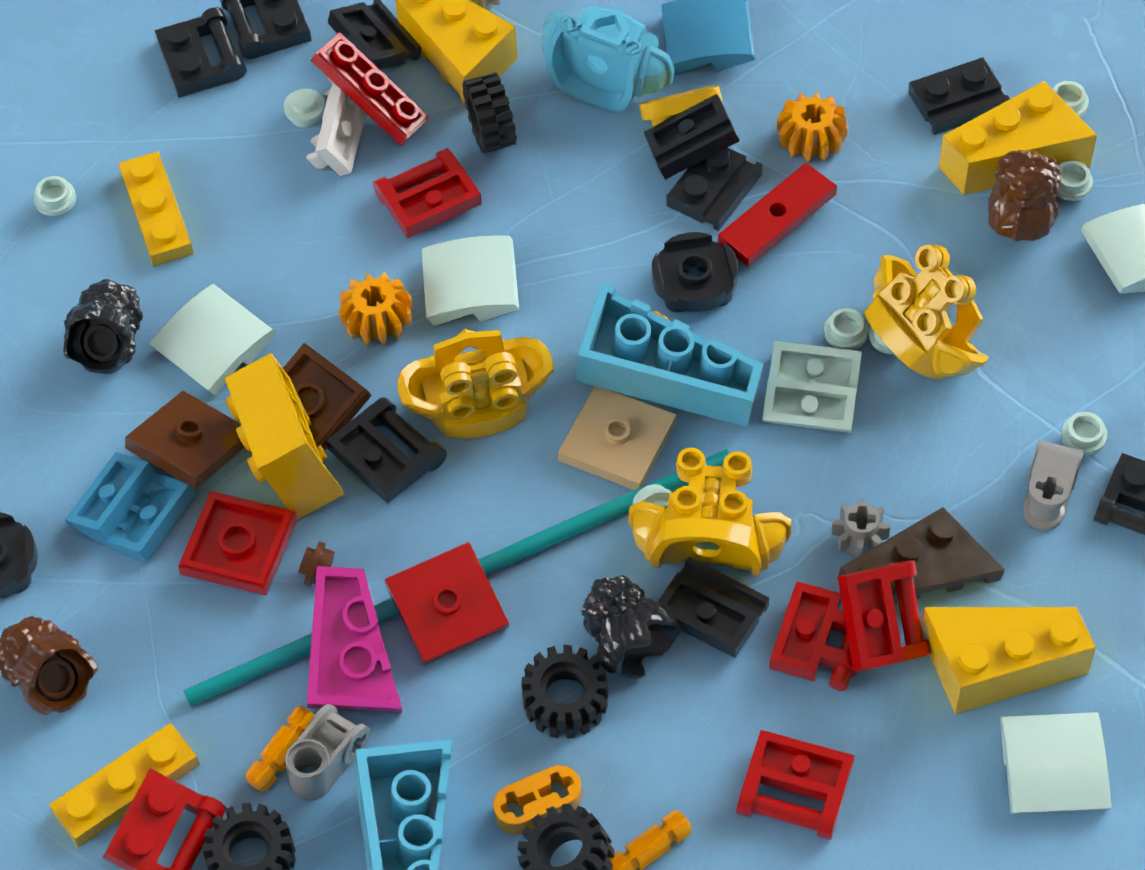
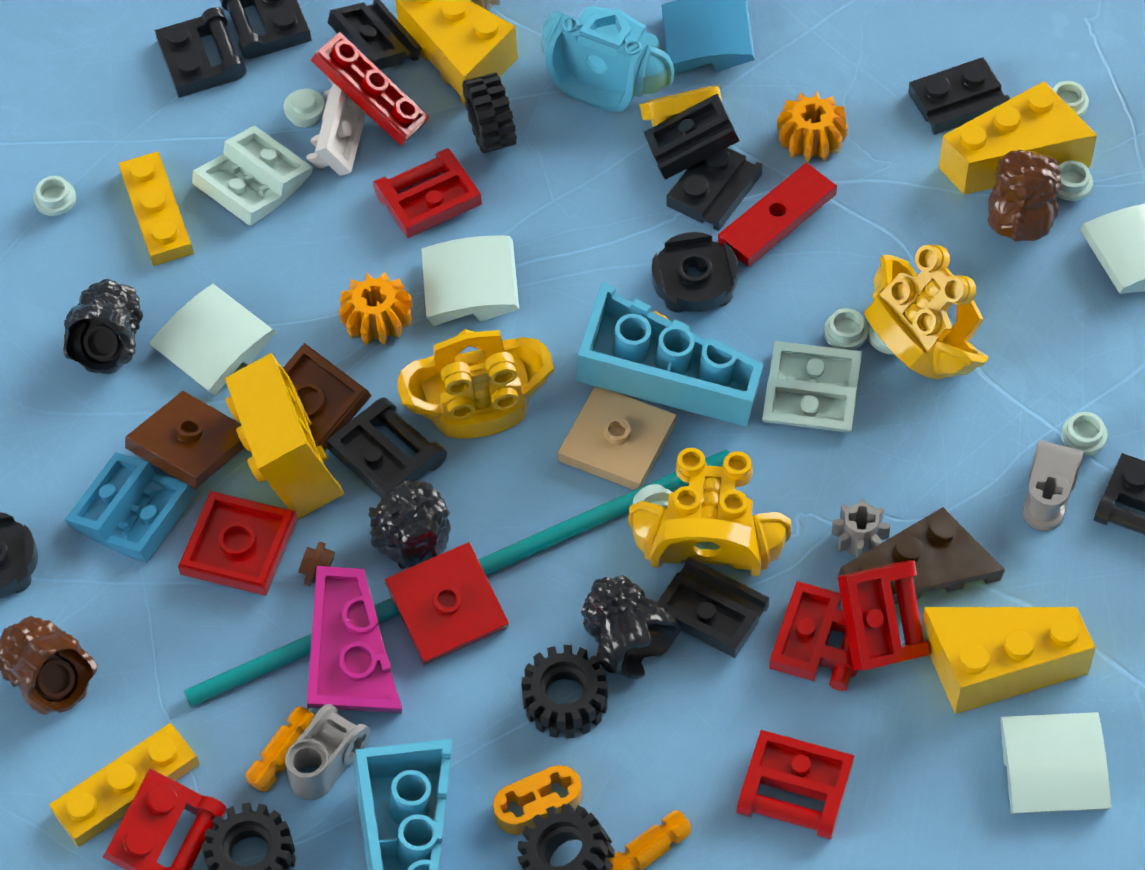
none -> light aqua slope [192,125,313,226]
none -> black hair [368,480,451,570]

